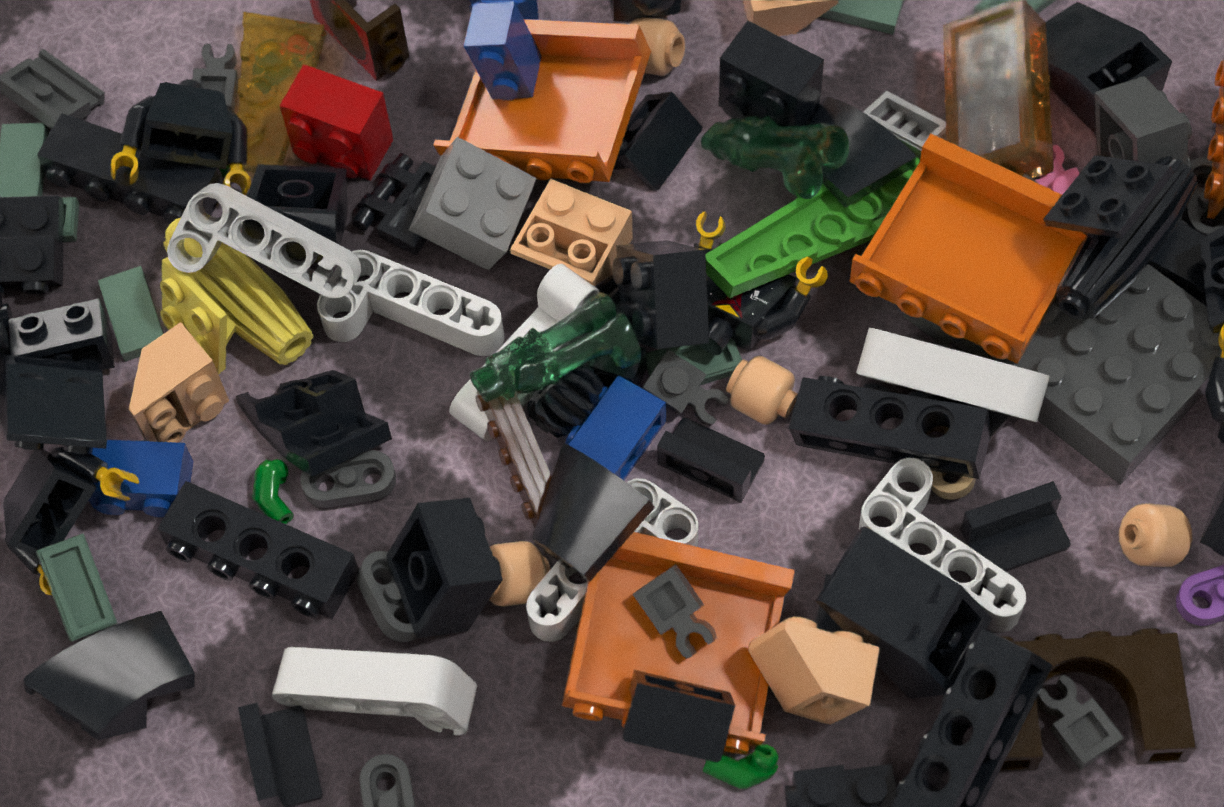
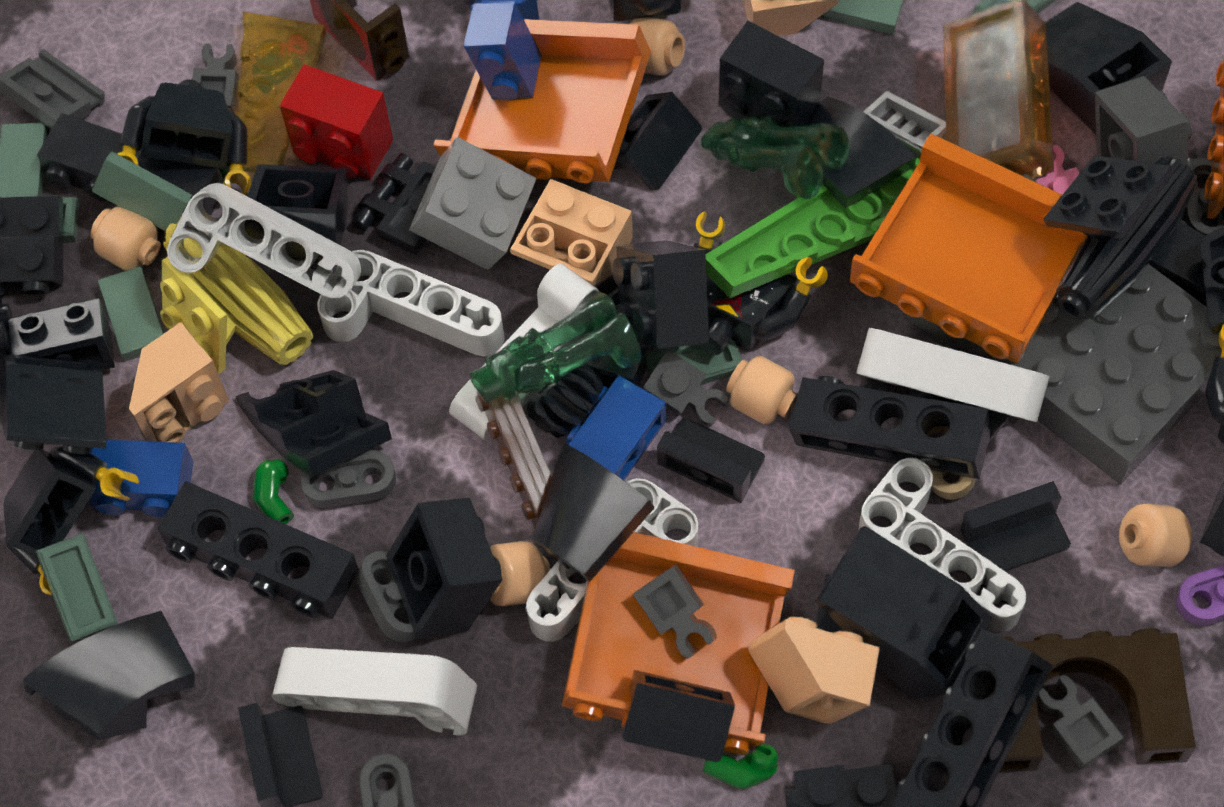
none -> light nougat head [91,206,161,271]
none -> sand green tile [92,151,192,231]

